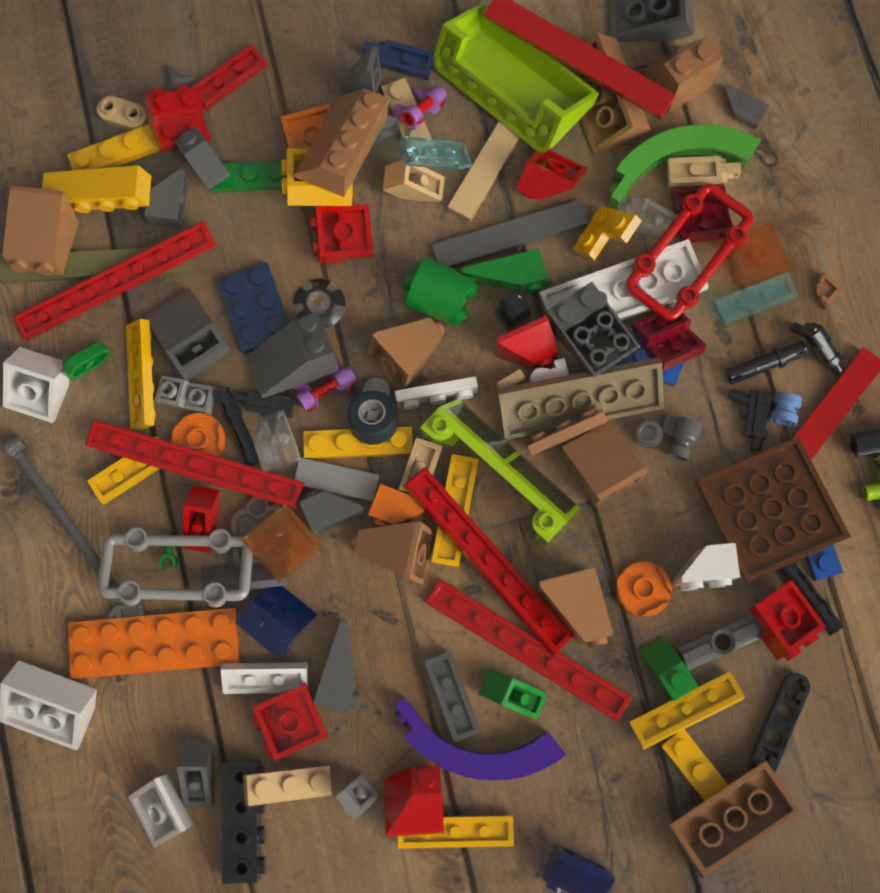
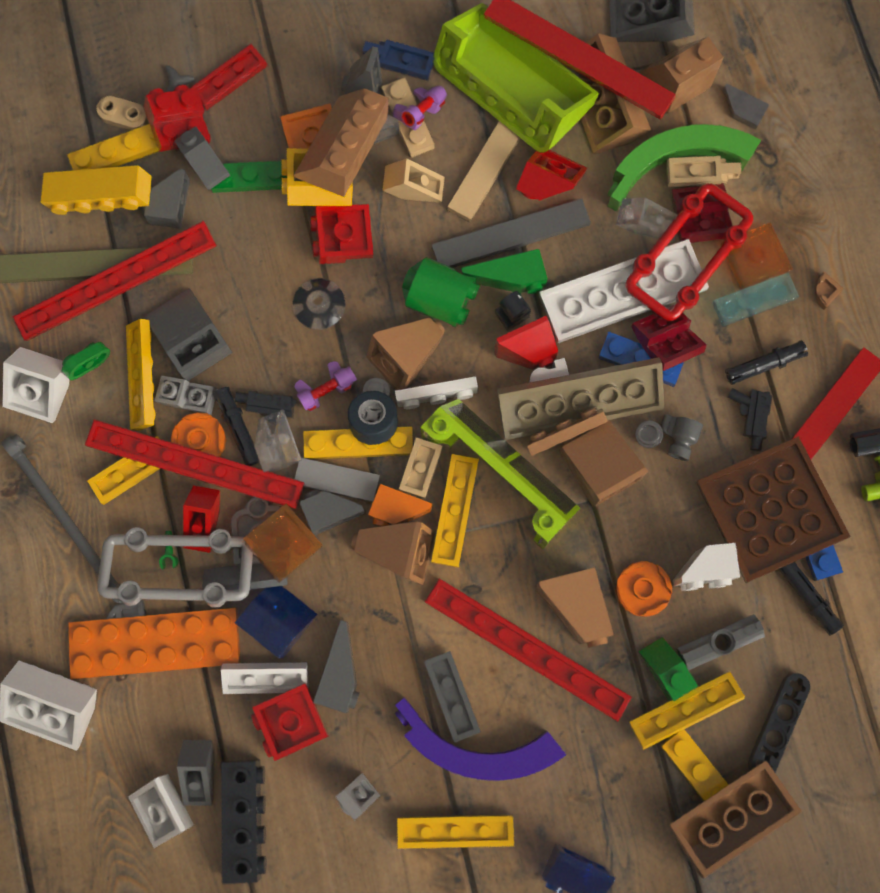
medium nougat slope [2,186,79,276] -> none
dark blue plate [217,262,289,355] -> none
tan plate [243,765,332,806] -> none
dark grey slope [248,311,339,399] -> none
red slope [383,764,444,838] -> none
clear light blue plate [398,136,472,171] -> none
red tile [403,467,574,655] -> none
green slope [478,668,547,720] -> none
tan tile [496,369,525,390] -> none
dark grey slope [546,281,640,378] -> none
yellow plate [572,205,641,260] -> none
red plate [749,580,826,661] -> none
medium blue wheel [769,392,802,427] -> none
black piece [790,322,844,375] -> none

